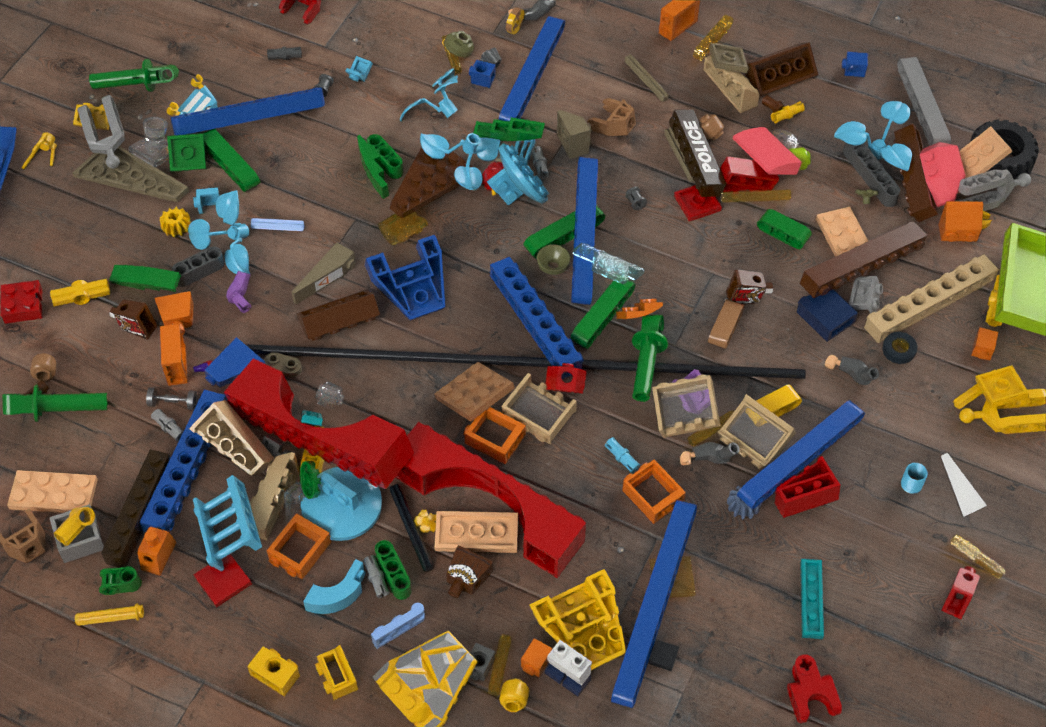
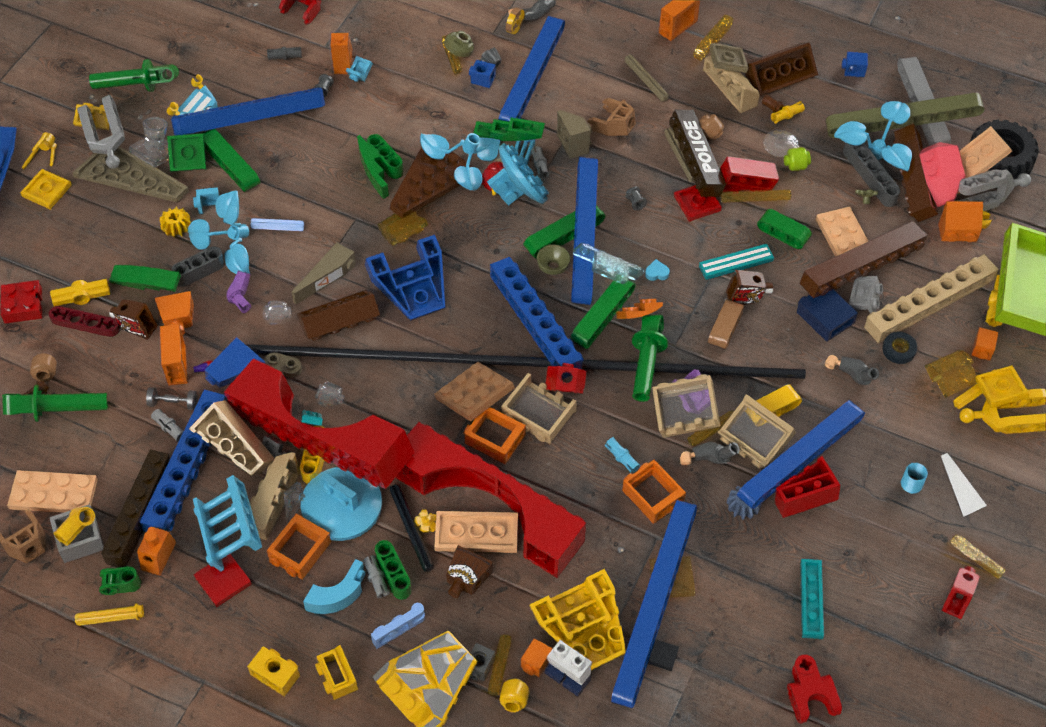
green wheel [300,461,321,499] -> none
medium azure plant [400,68,458,121] -> none
coral slope [732,127,802,175] -> none
none -> yellow tile [20,169,72,210]
none -> dark red beam [48,306,120,337]
none -> clear head [263,301,291,325]
none -> orange slope [331,33,353,74]
none -> medium azure tile [645,259,670,281]
none -> teal tile [699,244,774,280]
none -> olive beam [825,93,985,138]
none -> clear yellow brick [924,350,977,398]

